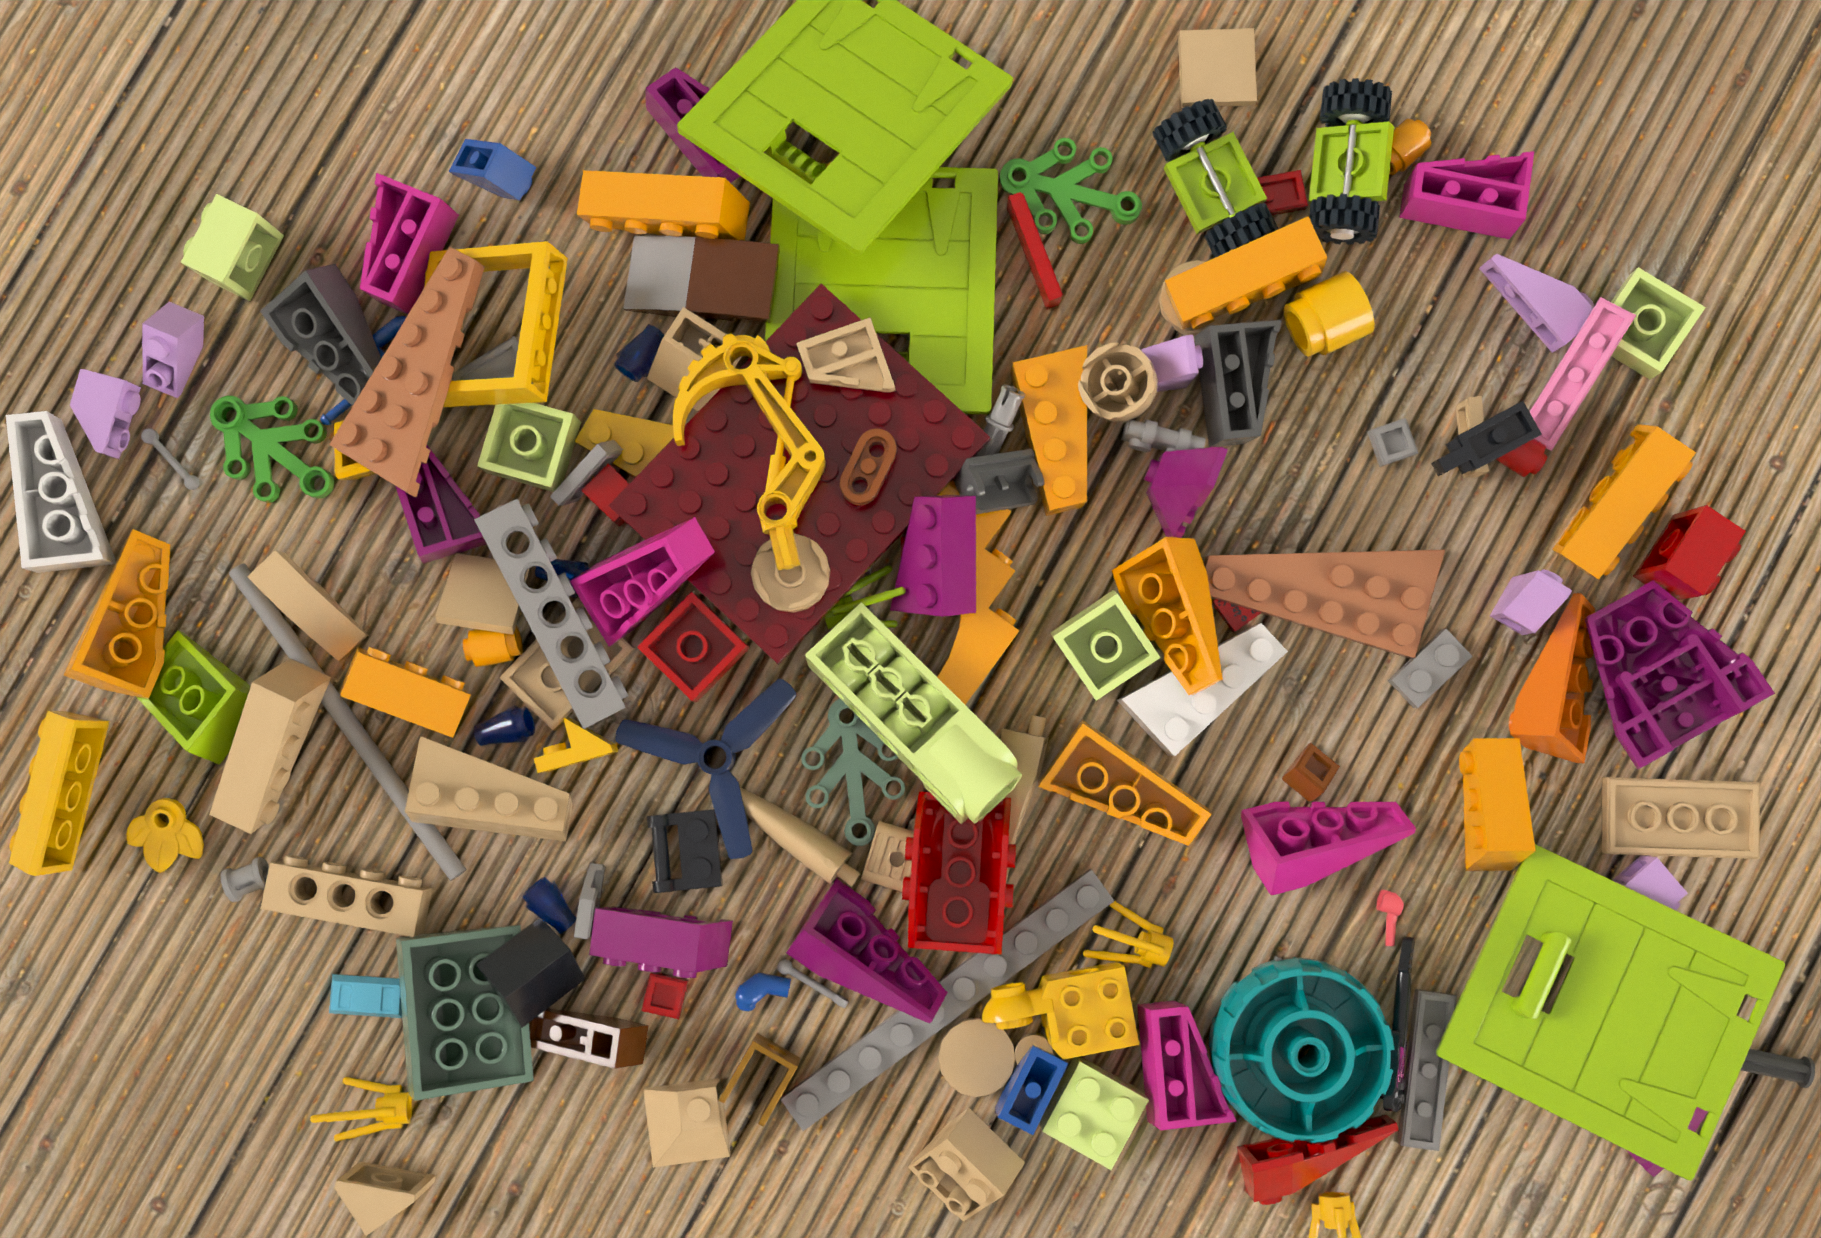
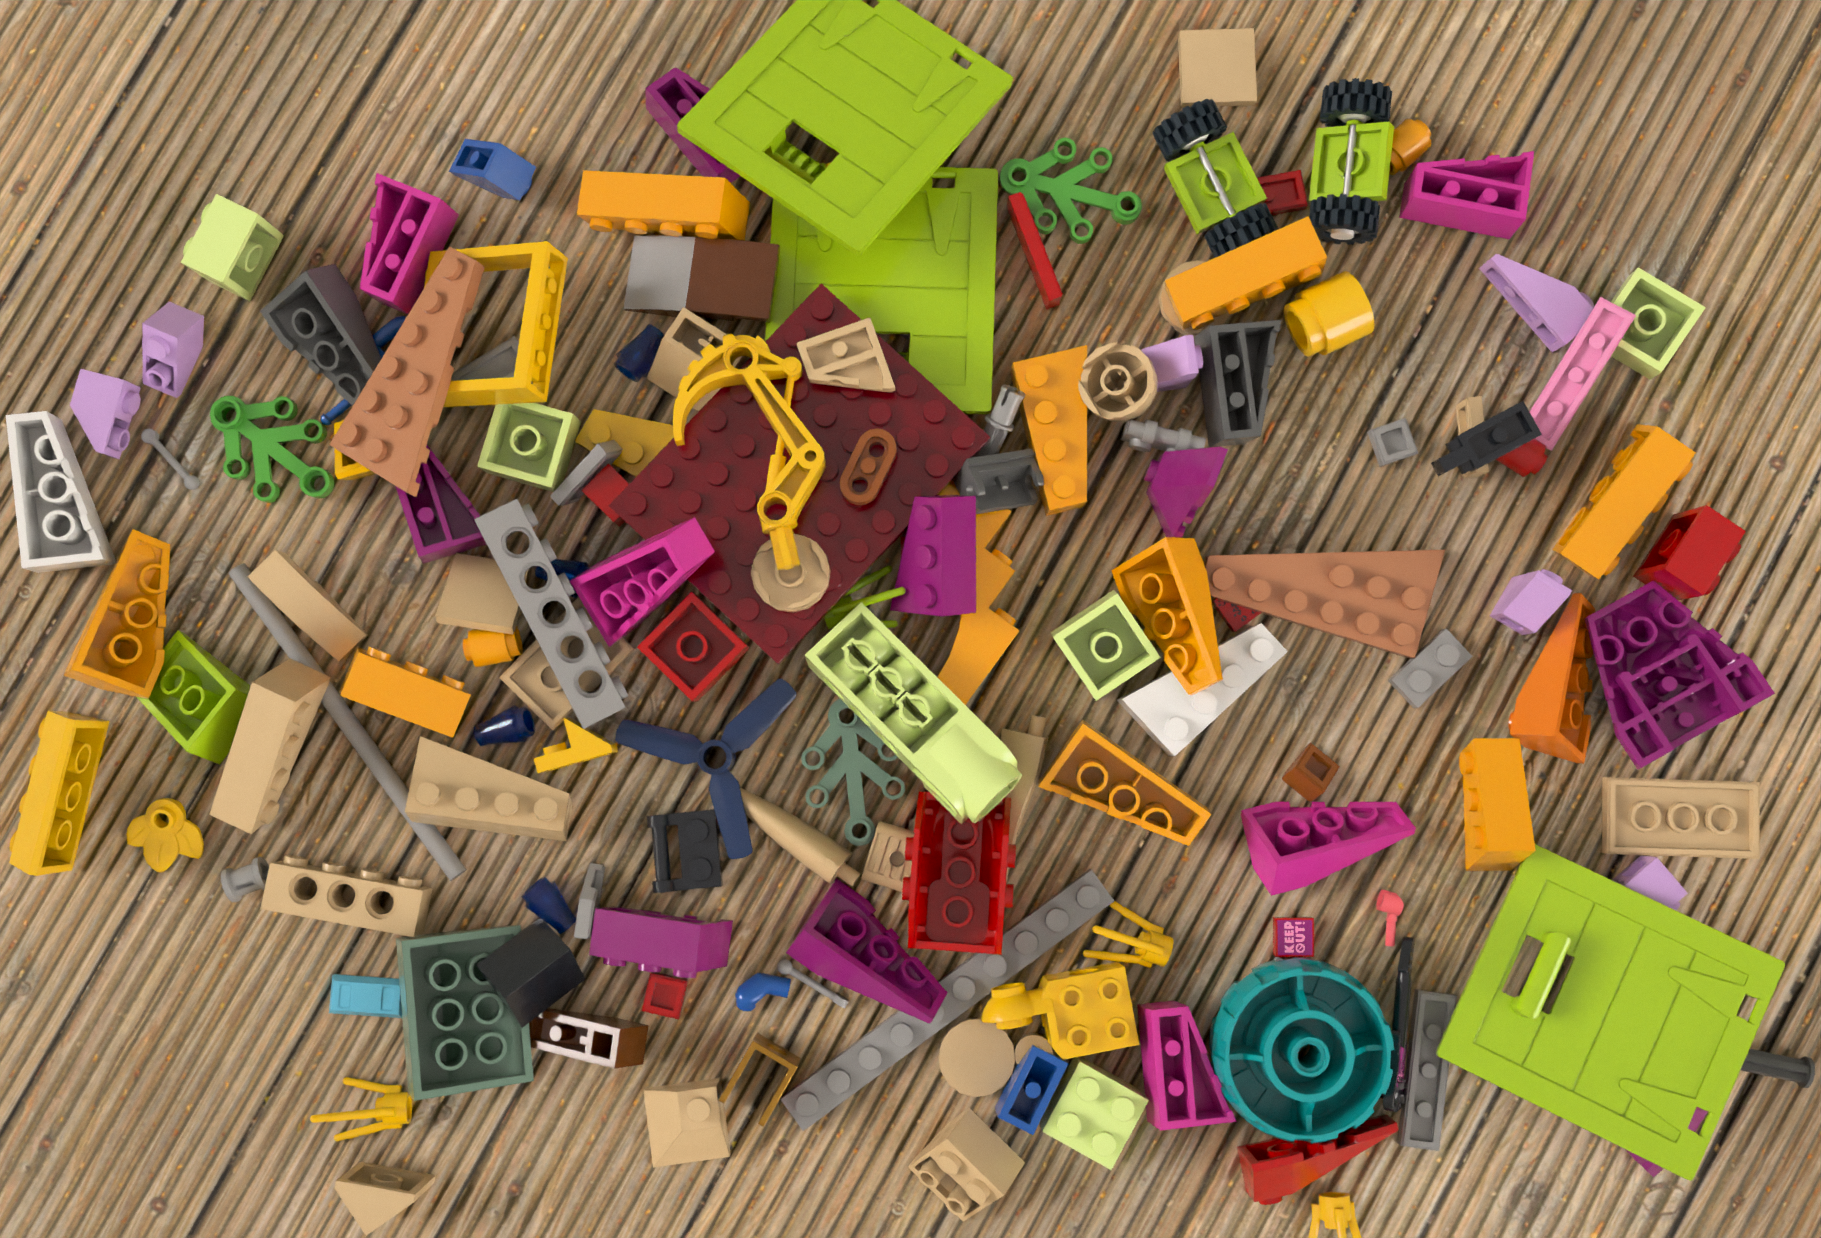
none -> tile [1273,917,1314,957]

